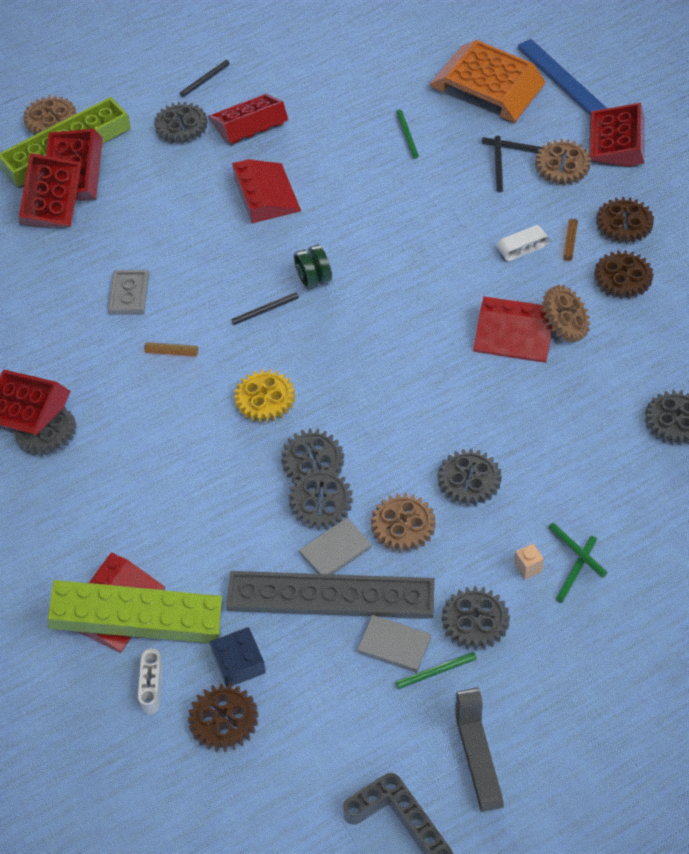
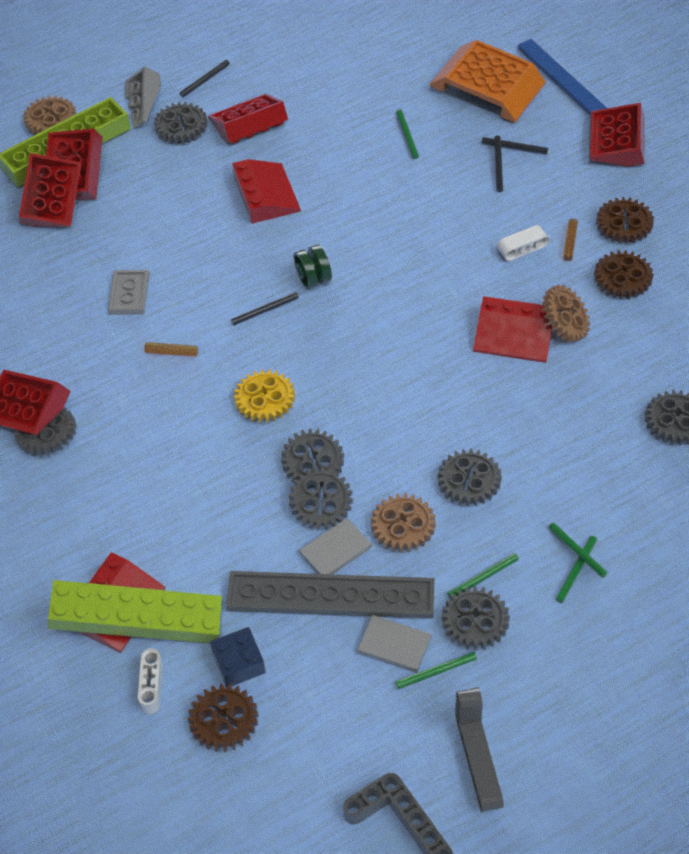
light nougat brick [514,543,544,580] -> none
medium nougat gear [535,139,591,186] -> none
none -> light grey wedge [125,66,161,129]
none -> green bar [447,553,519,599]

